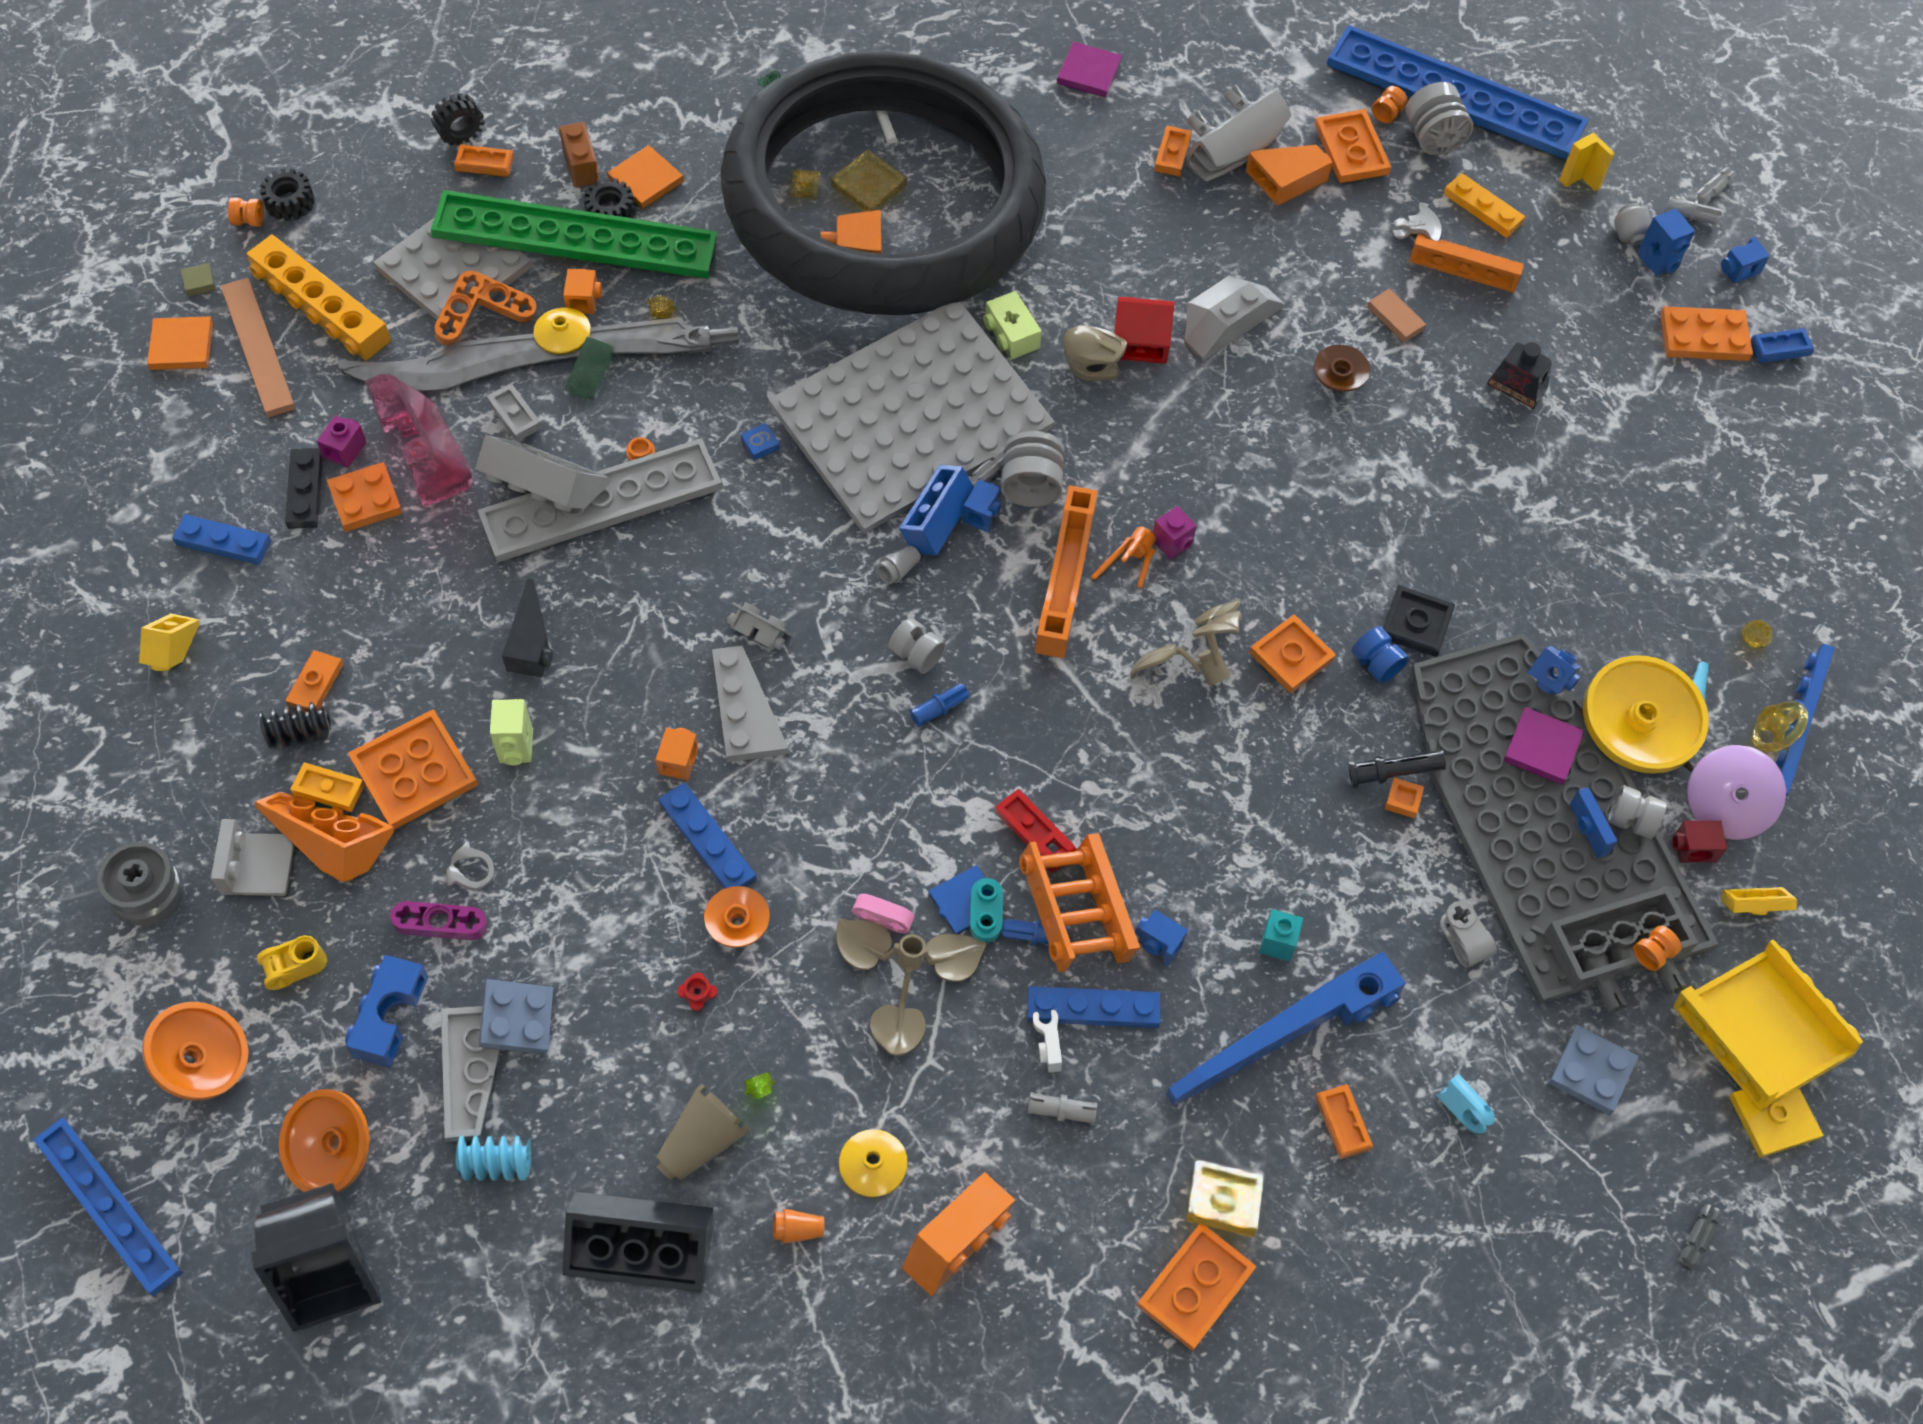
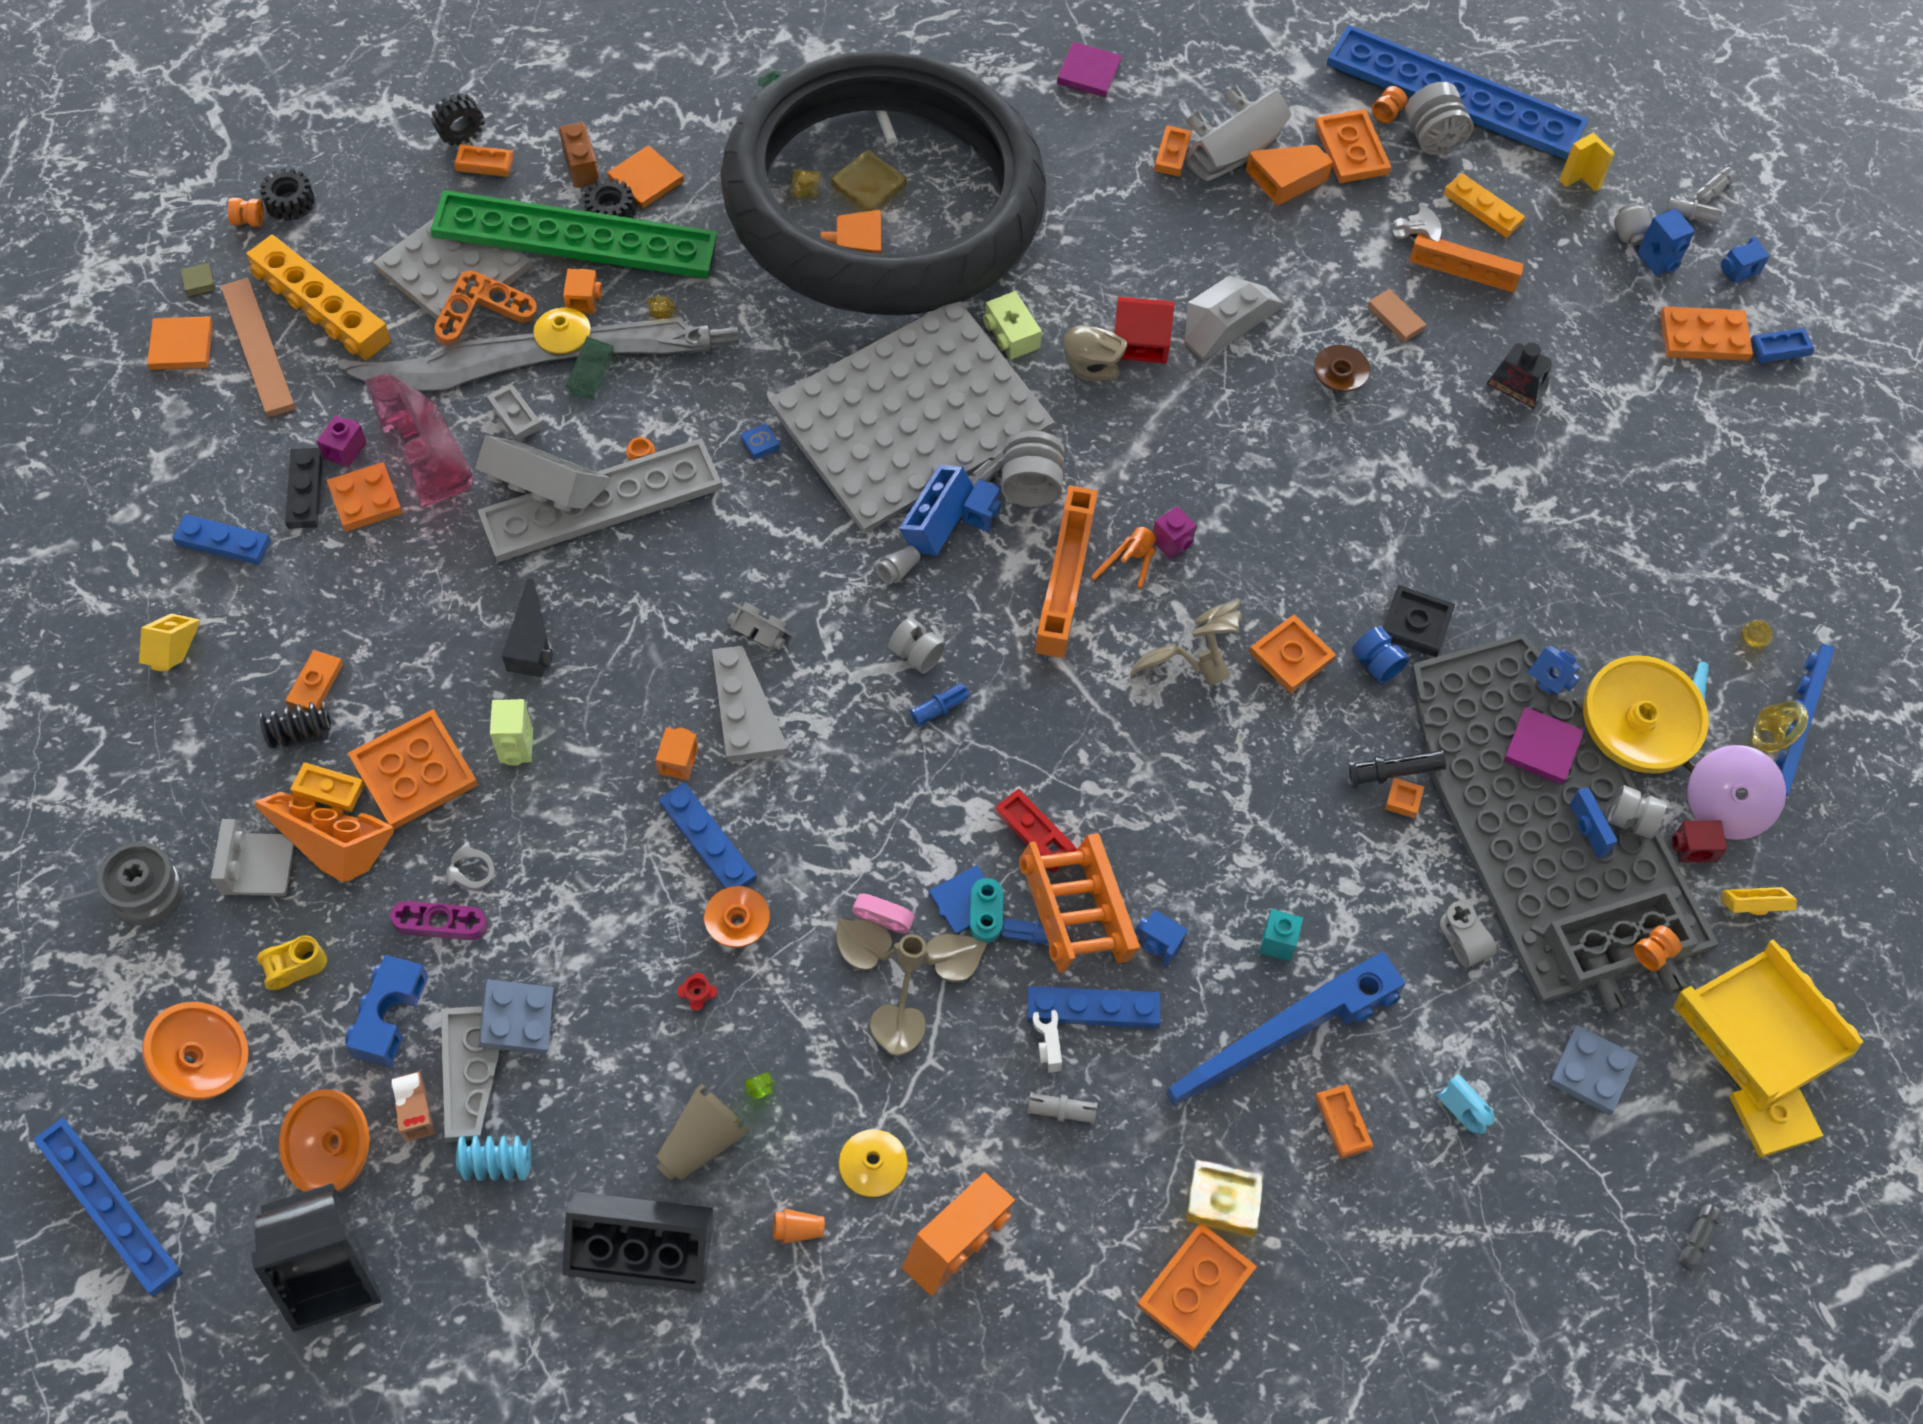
none -> nougat leg [392,1071,436,1142]

